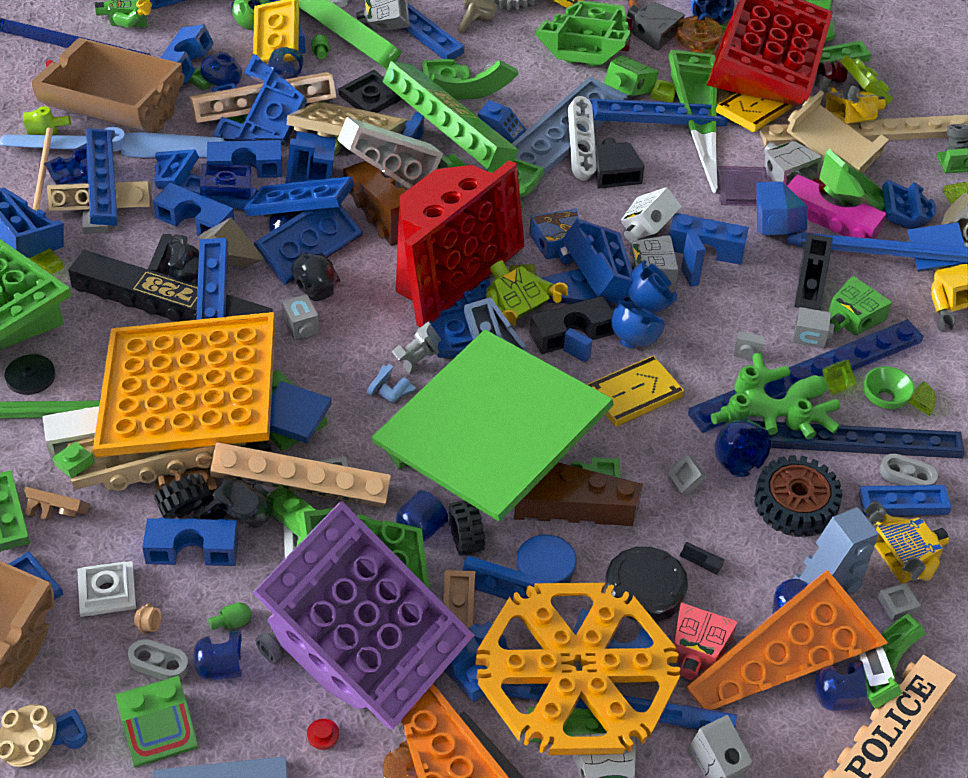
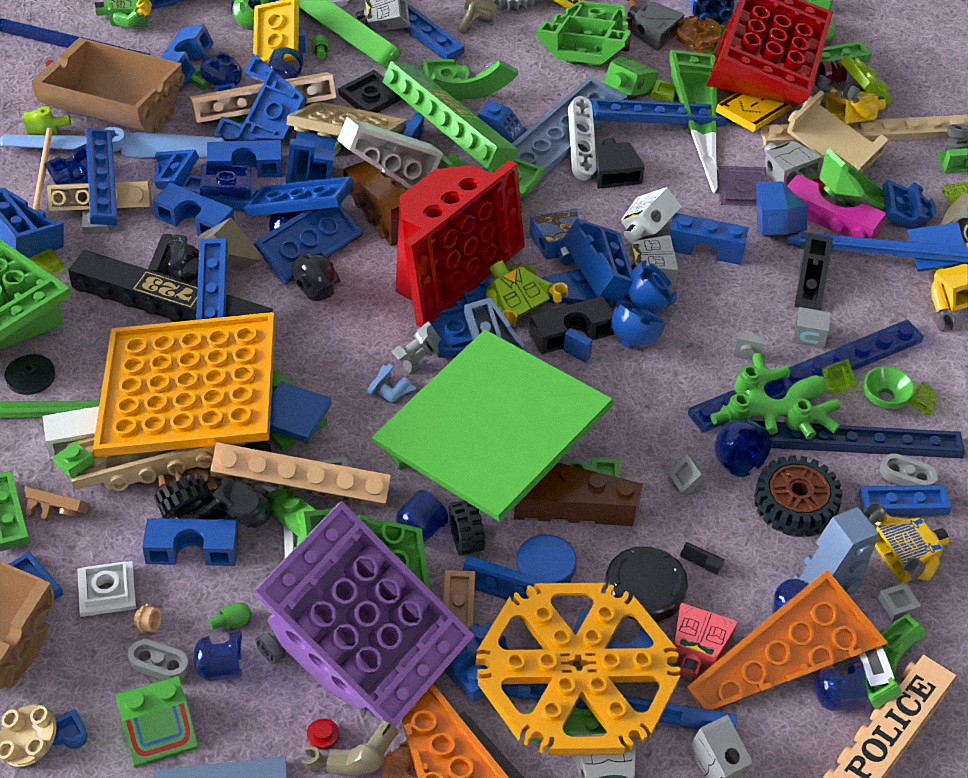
light grey brick [282,294,319,340] -> none
yellow tile [586,355,684,427] -> none
blue tile [681,232,706,287] -> none
bright green torso [829,276,892,335] -> none
none -> dark tan arm [302,720,399,776]

